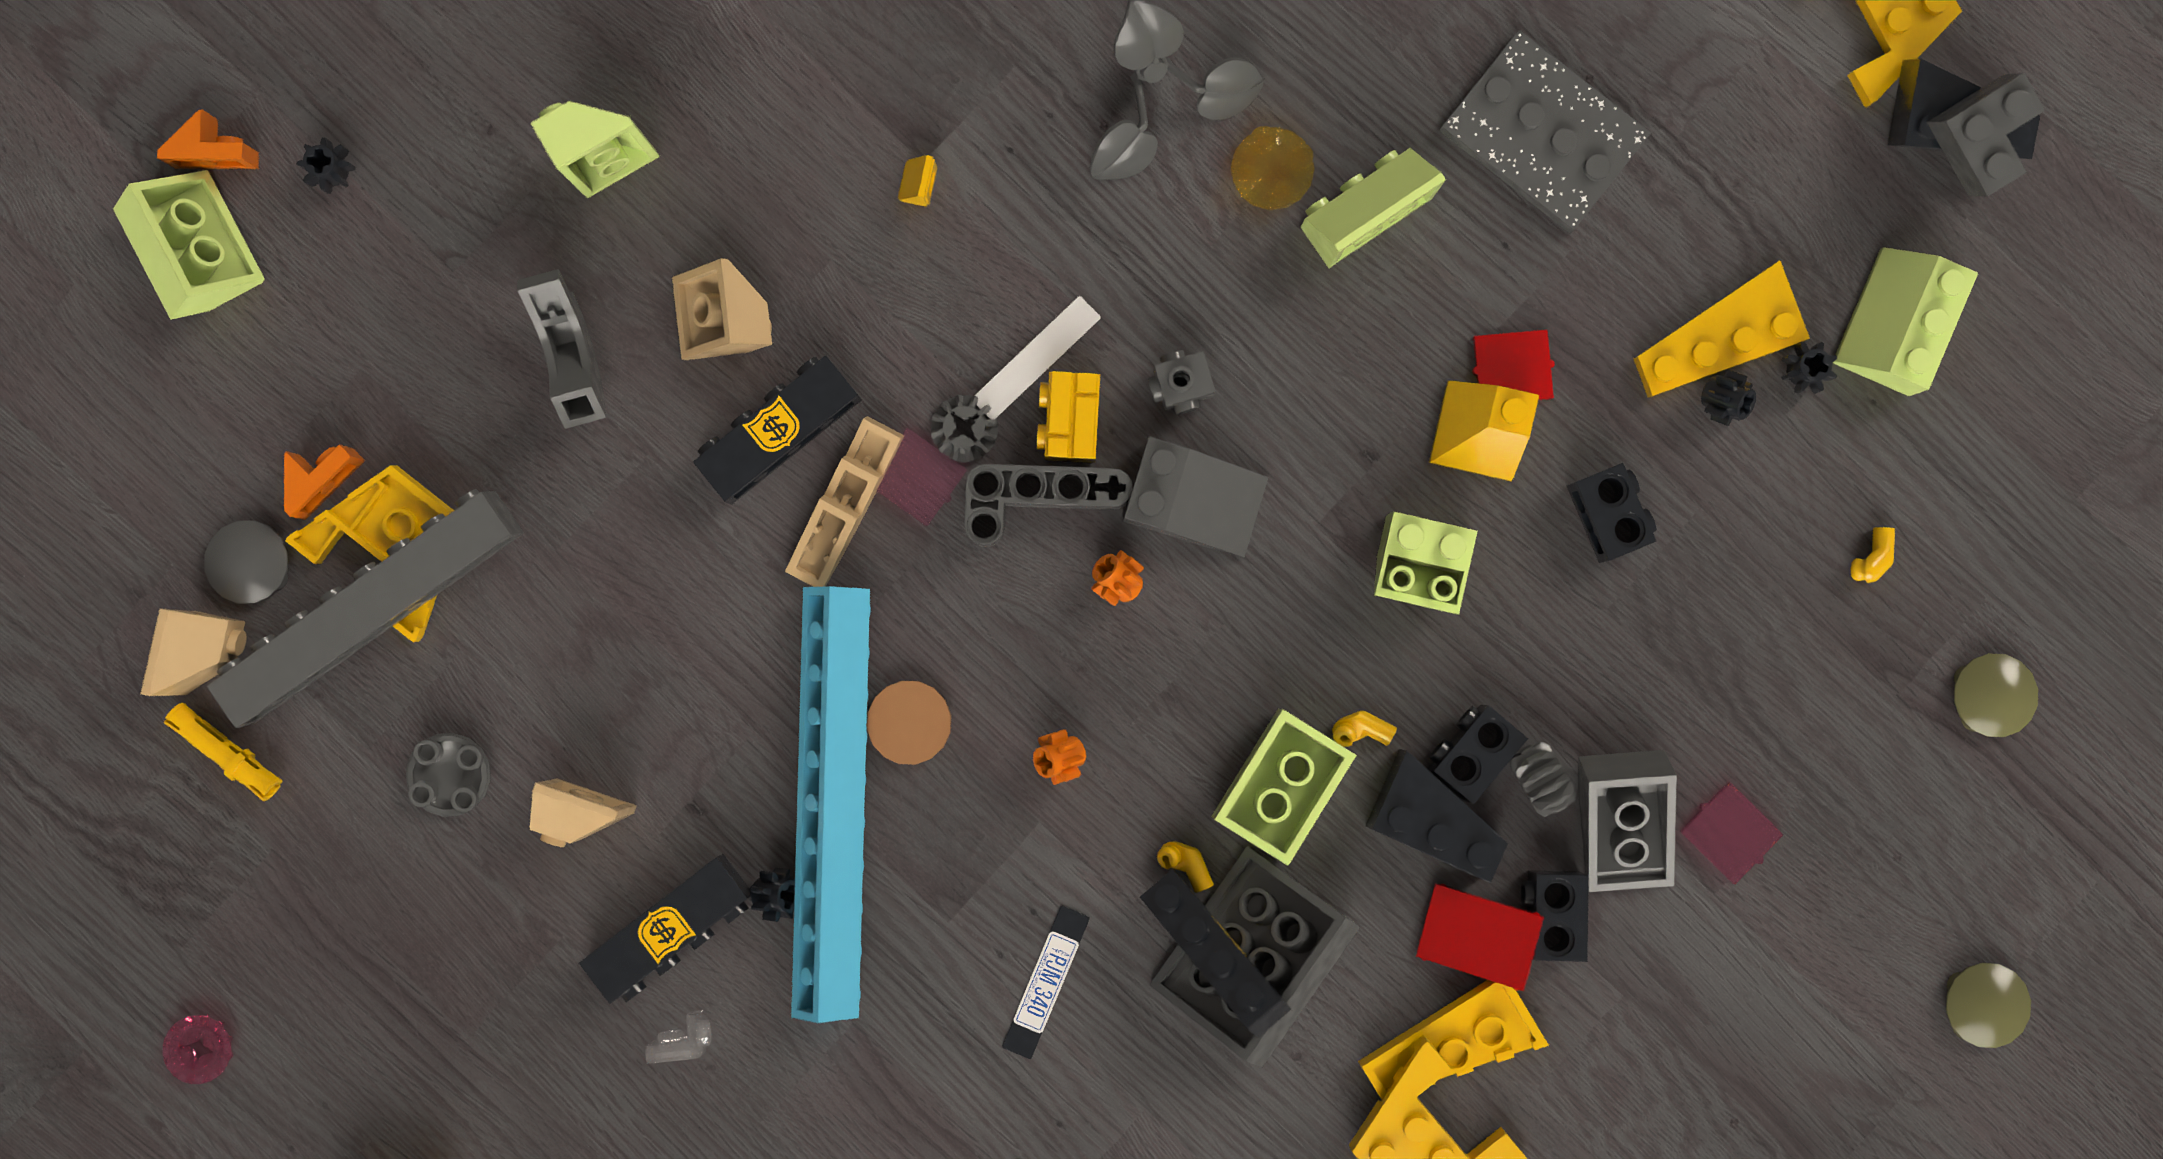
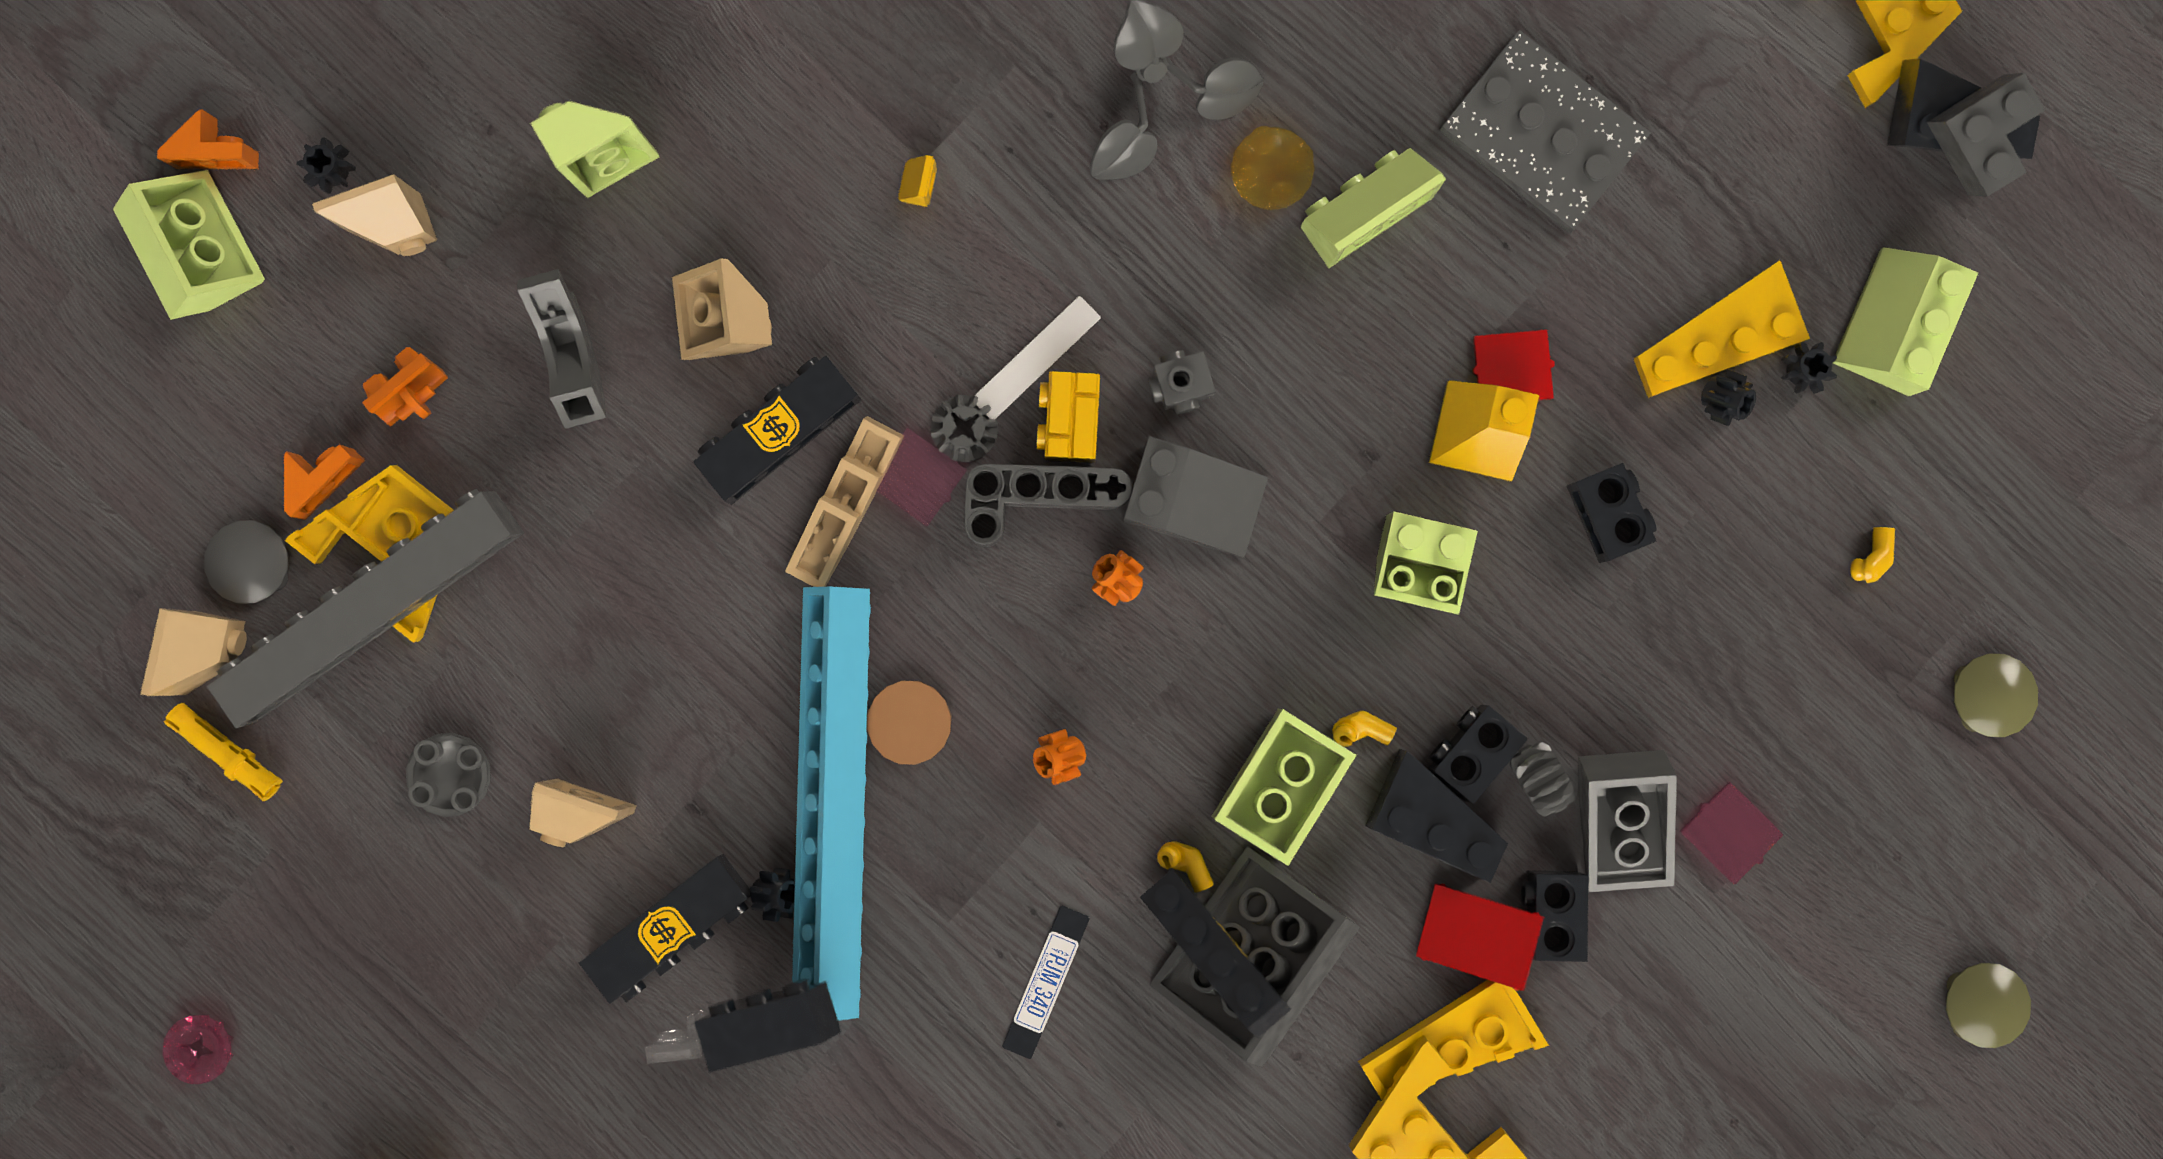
none -> tan slope [312,174,437,256]
none -> orange hips [362,347,448,427]
none -> black wedge [694,979,841,1073]

